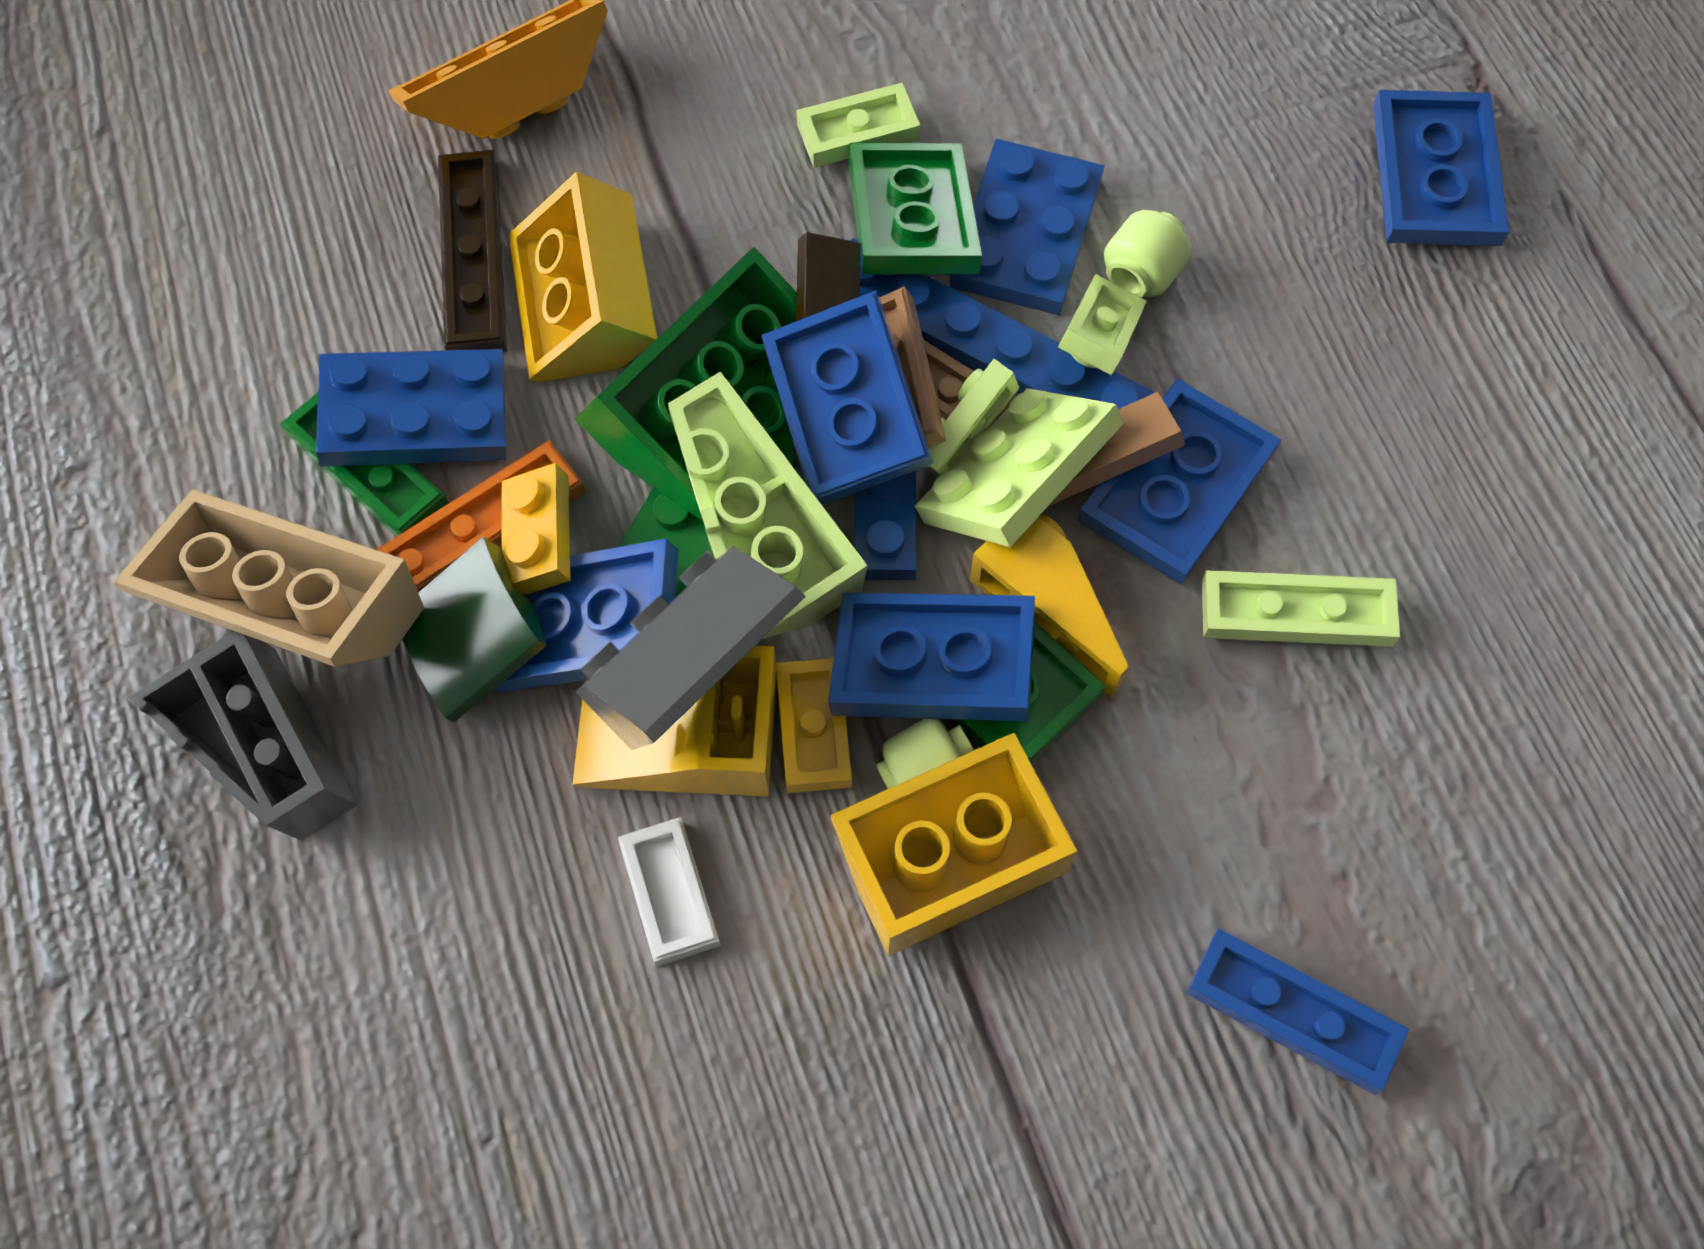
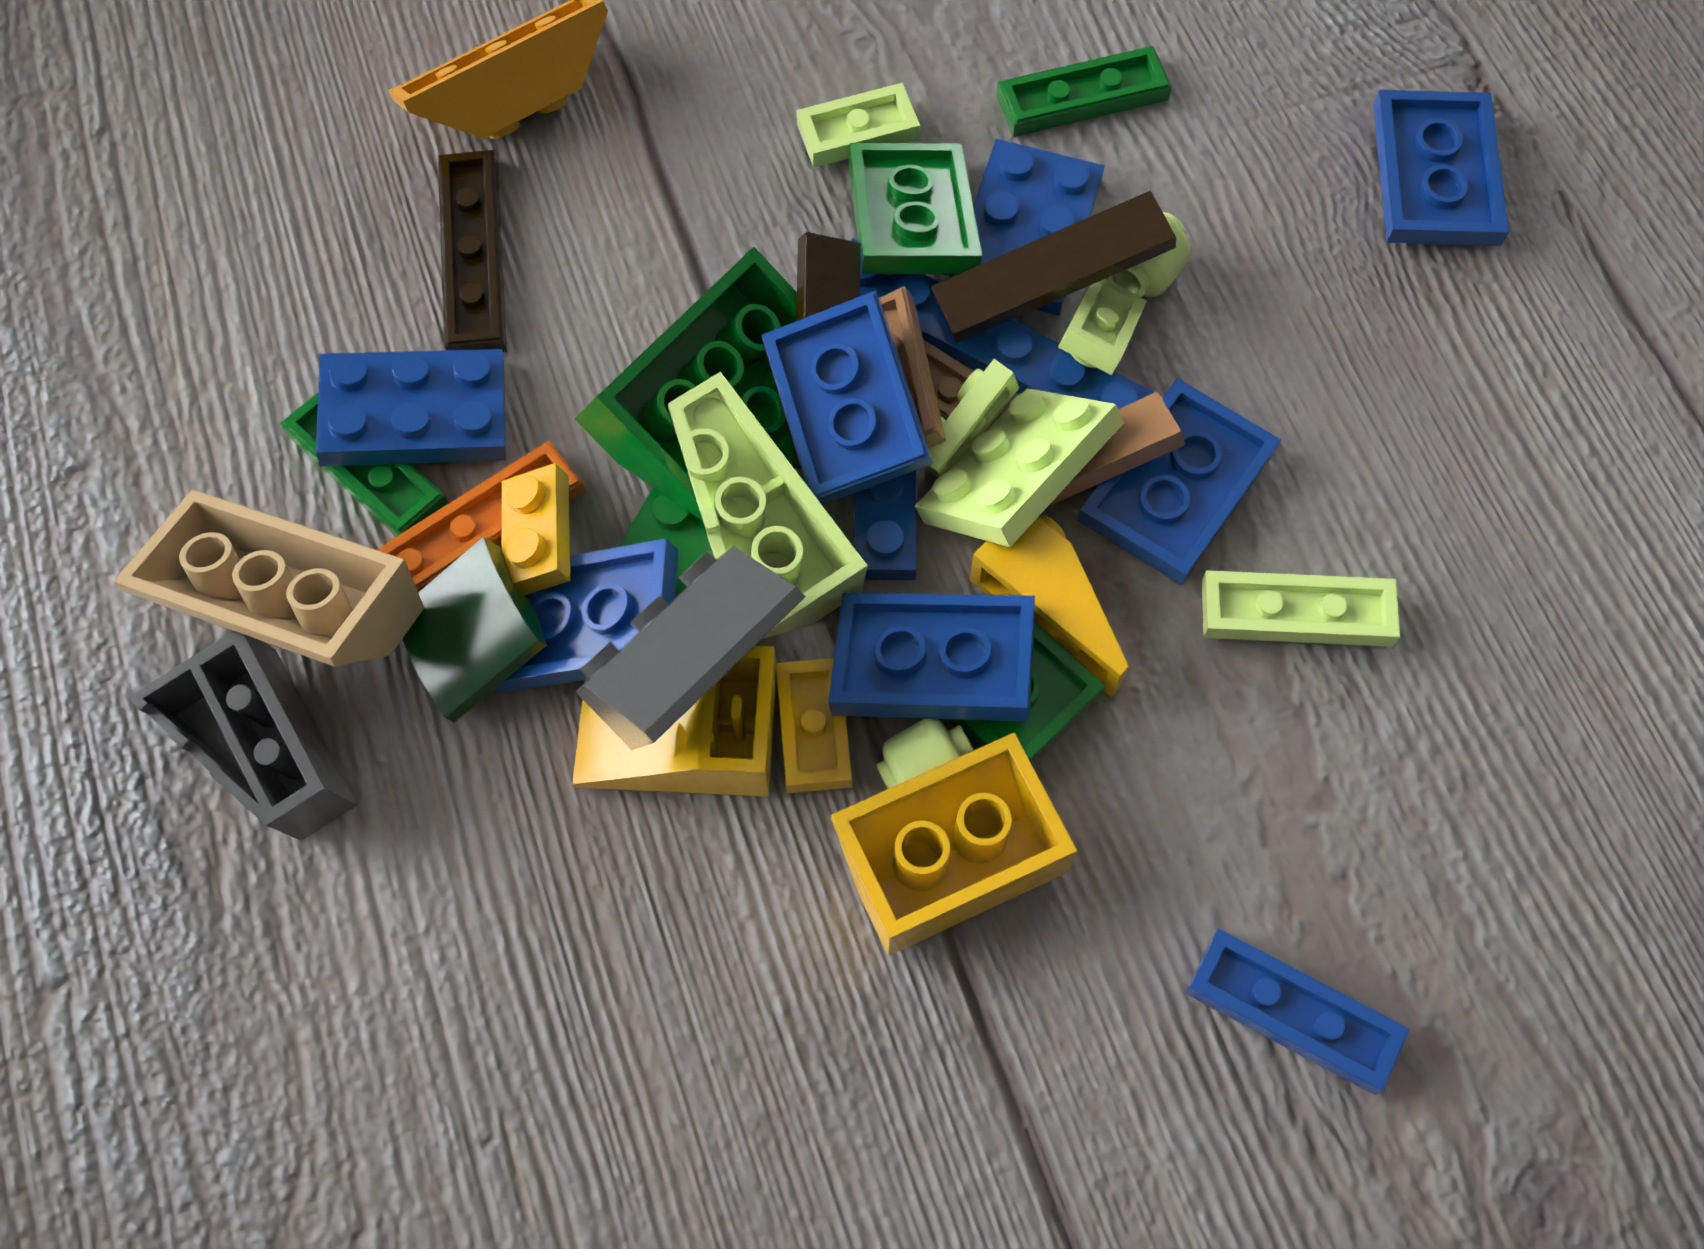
yellow slope [508,172,657,382] -> none
white tile [618,817,721,967] -> none
none -> dark brown tile [931,190,1176,344]
none -> green tile [996,46,1172,137]

